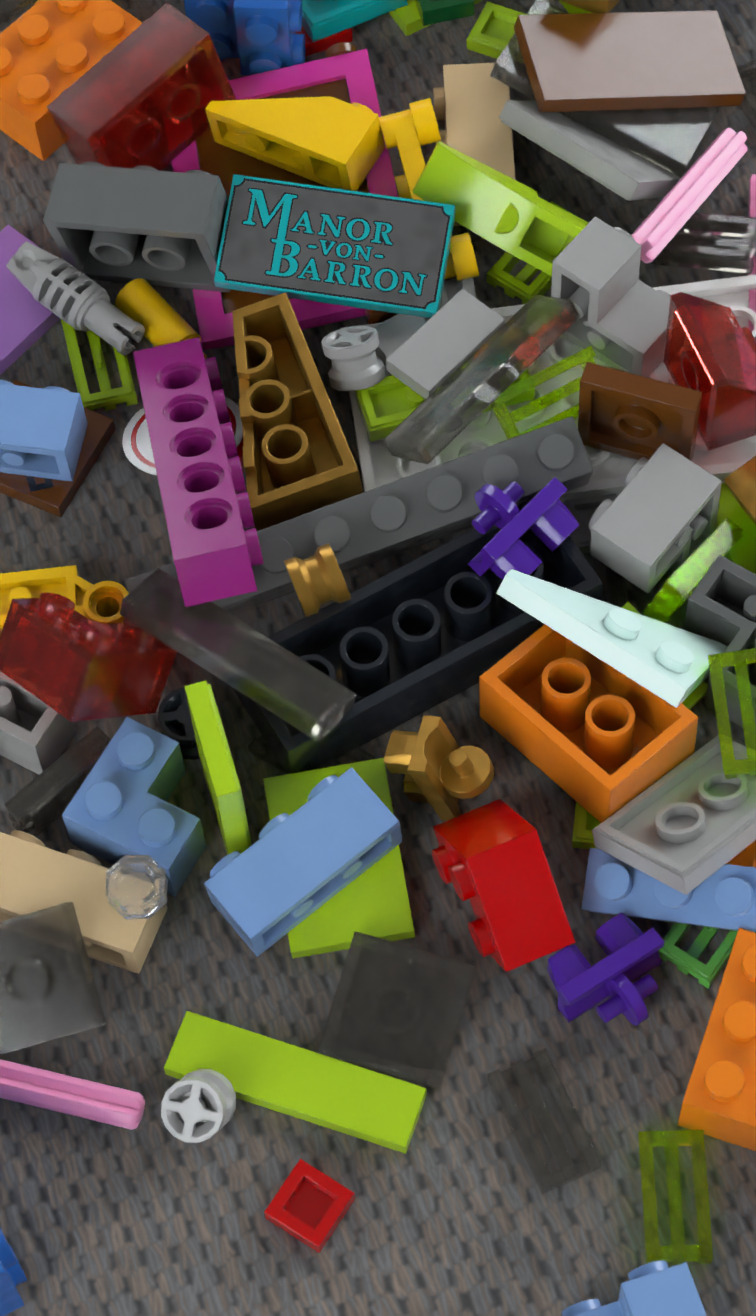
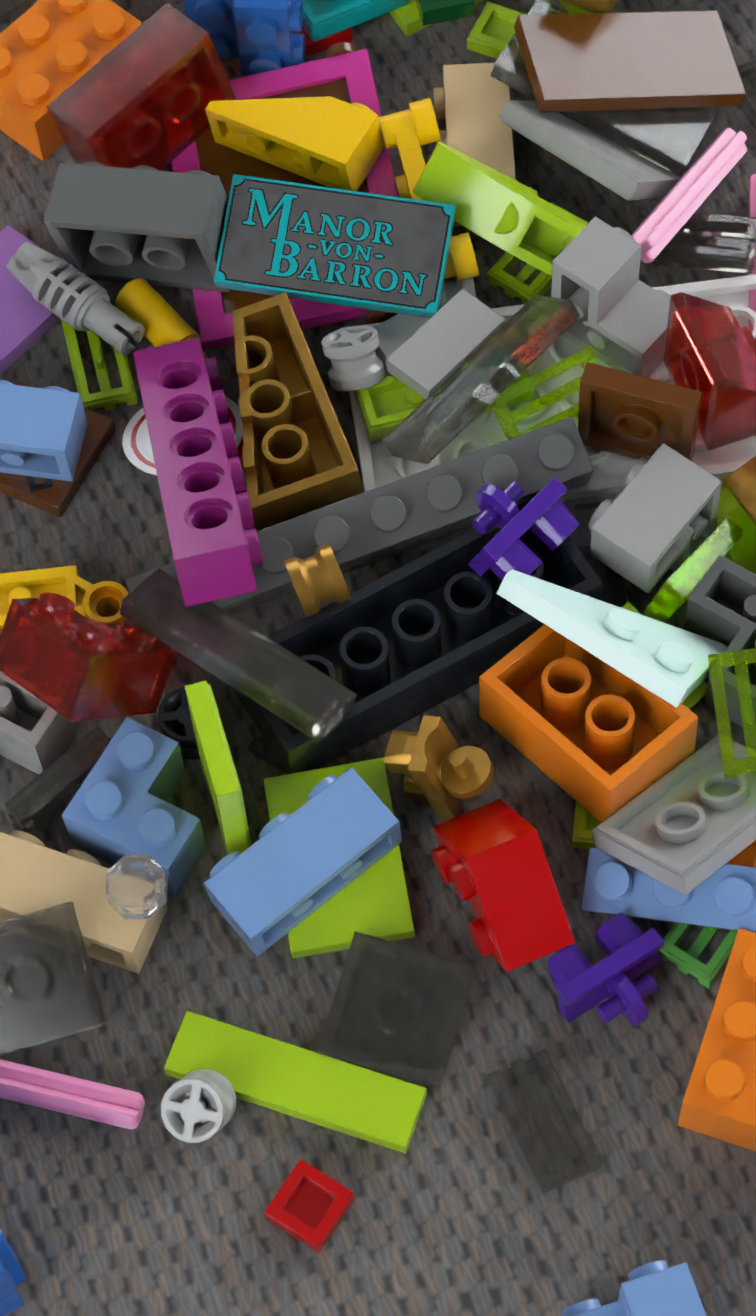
clear neon green tile [637,1130,713,1264] -> none

